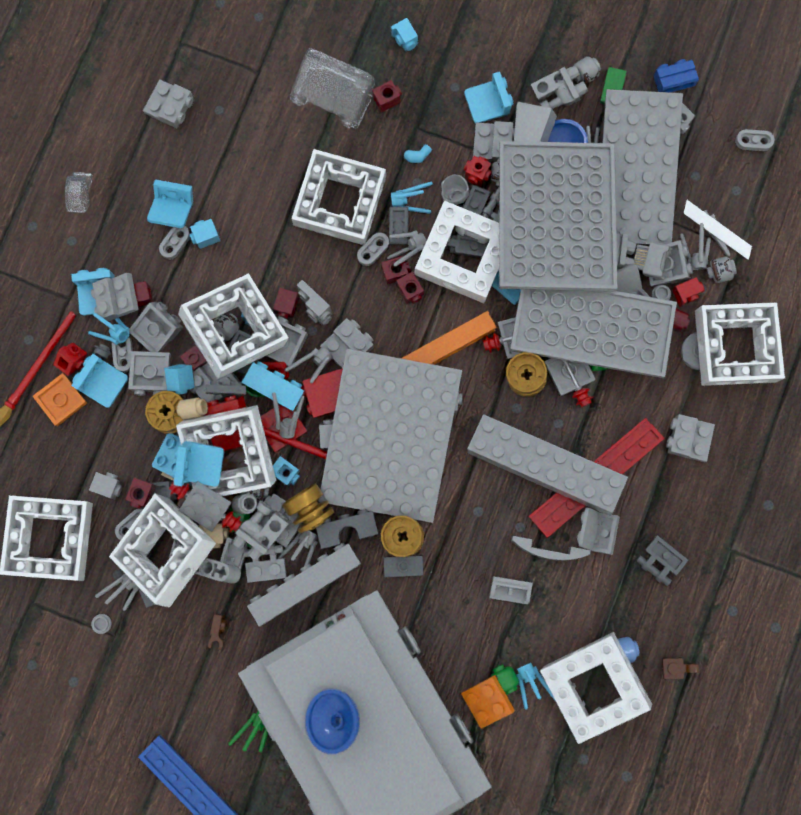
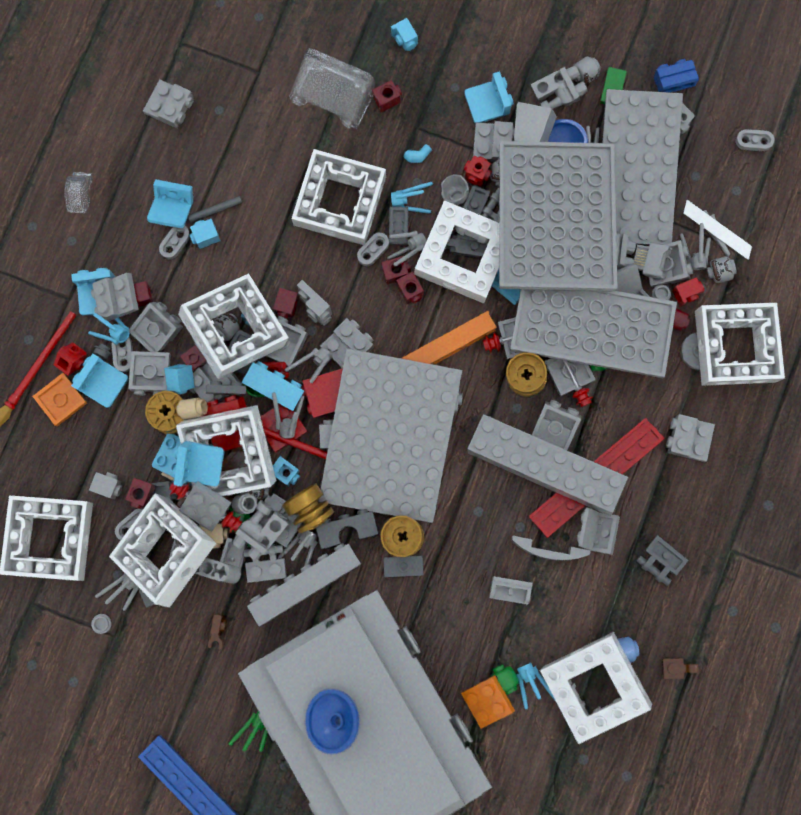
none -> dark grey bar [188,196,242,223]
none -> light grey plate [532,400,581,450]

